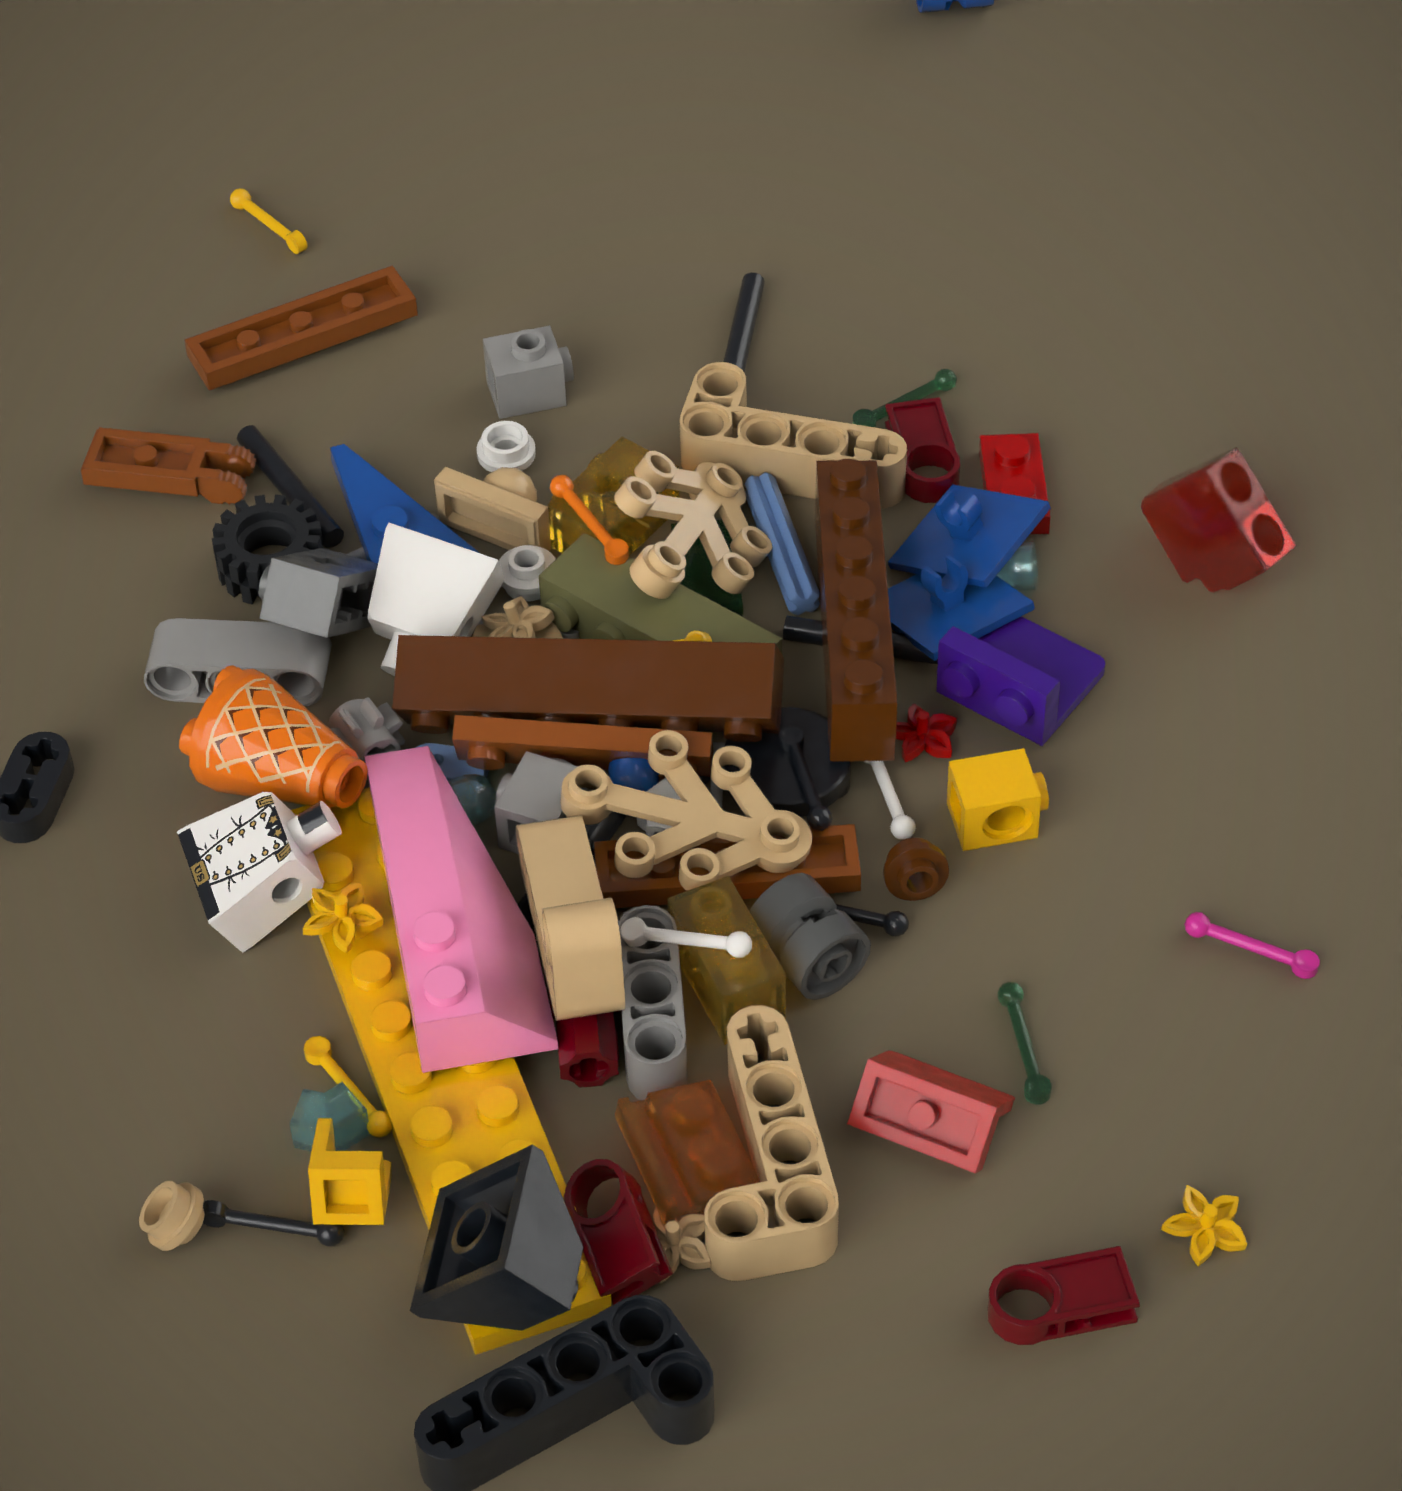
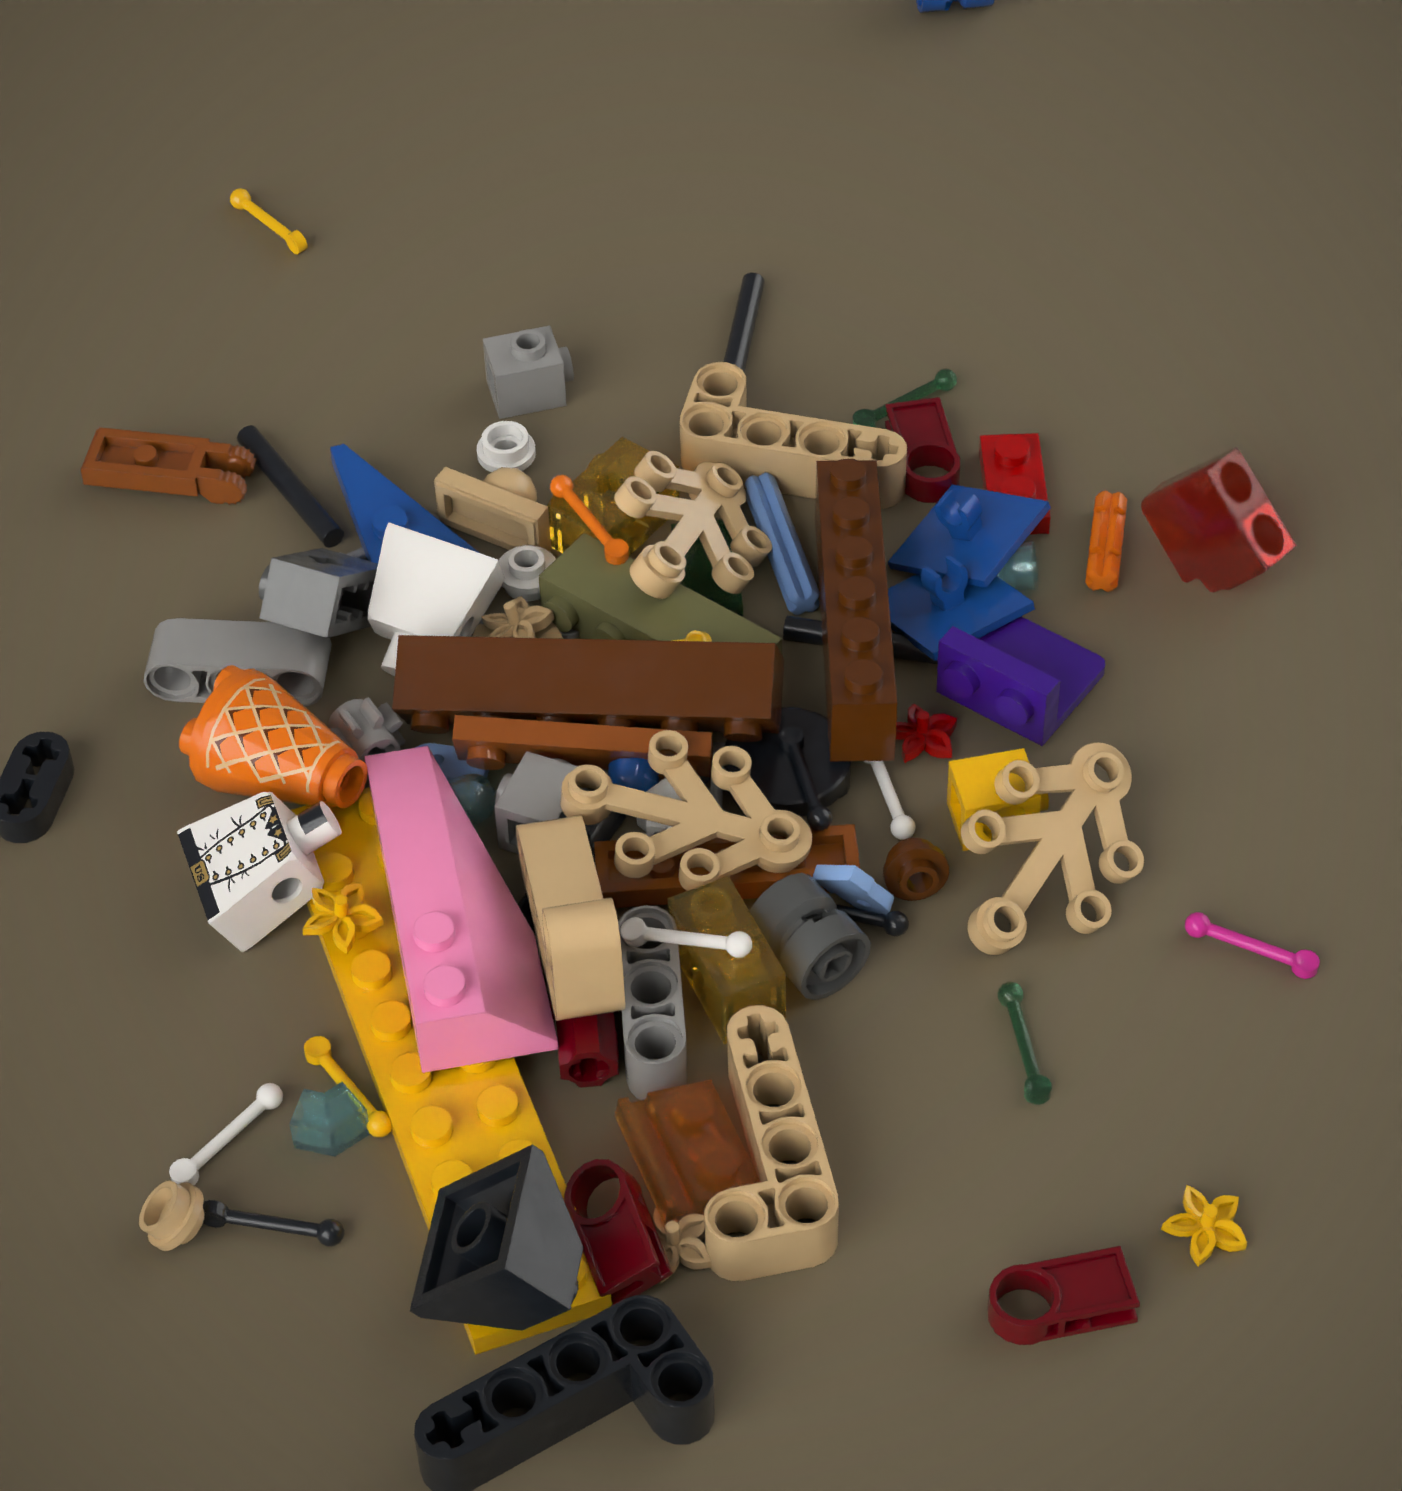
dark orange plate [184,265,418,391] -> none
black tyre [212,494,324,604] -> none
yellow panel [308,1118,392,1225] -> none
panel [847,1050,1015,1174] -> none
none -> white hinge [169,1083,283,1185]
none -> light blue piece [813,865,894,915]
none -> tan plant [961,742,1144,955]
none -> orange axle [1085,490,1128,592]

